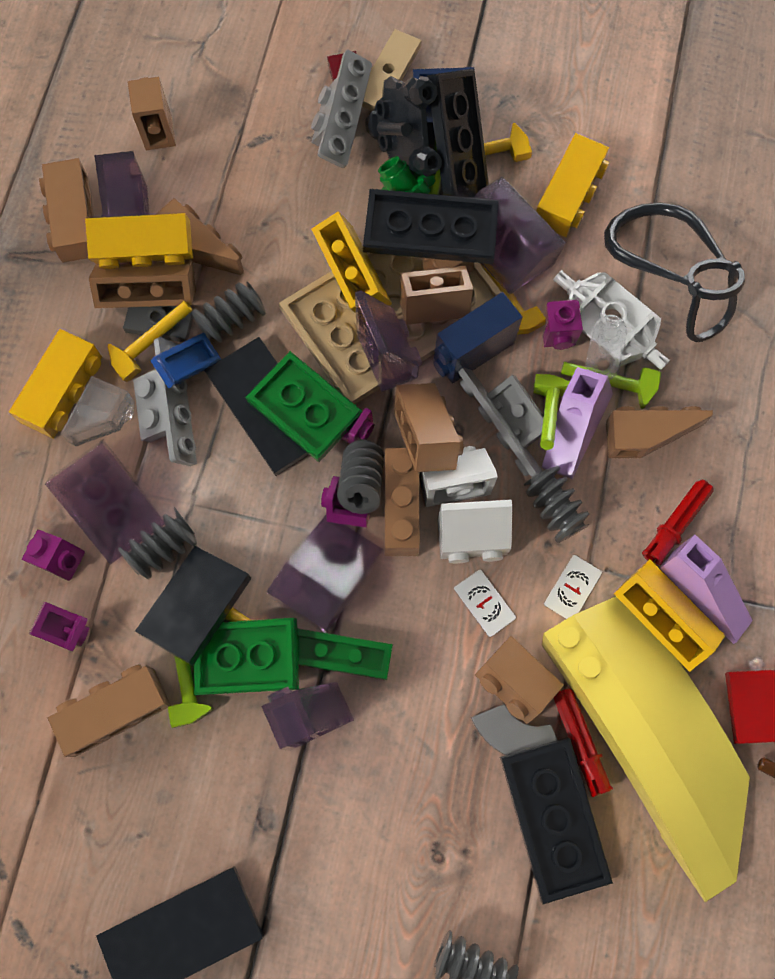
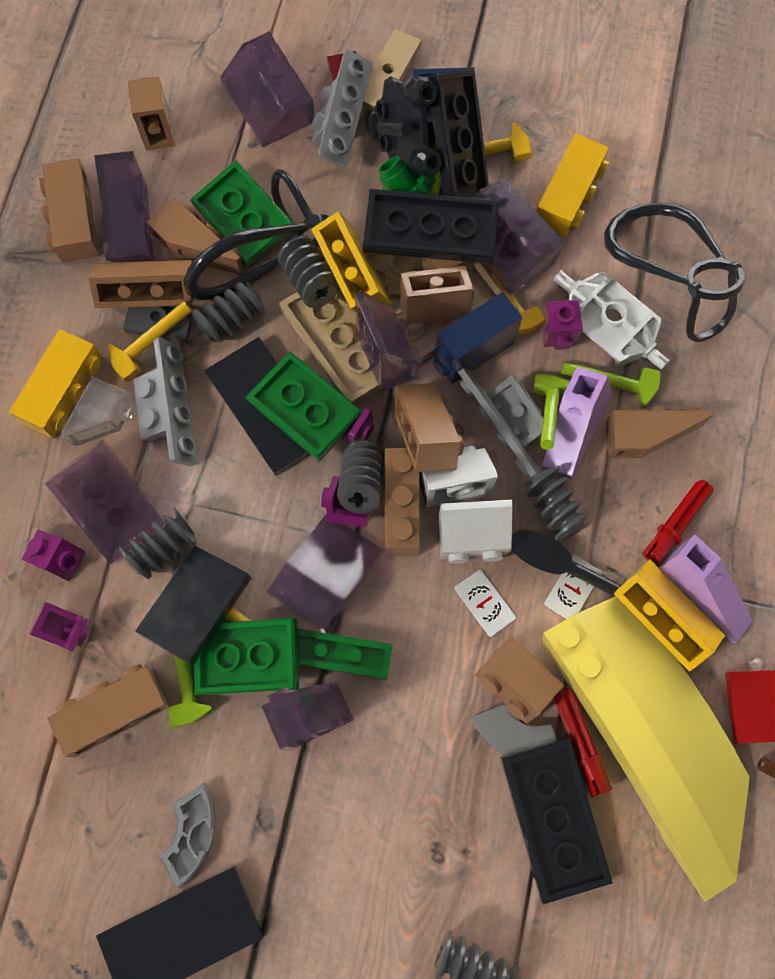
yellow brick [85,213,193,269] -> none
blue tile [150,332,222,389] -> none
clear plate [586,315,627,380] -> none
none -> light grey tile [159,783,215,889]
none -> black animal [183,169,329,300]
none -> green tile [190,160,293,268]
none -> clear purple slope [220,31,315,148]
none -> dark grey piece [278,235,337,308]
none -> black piece [511,529,621,597]

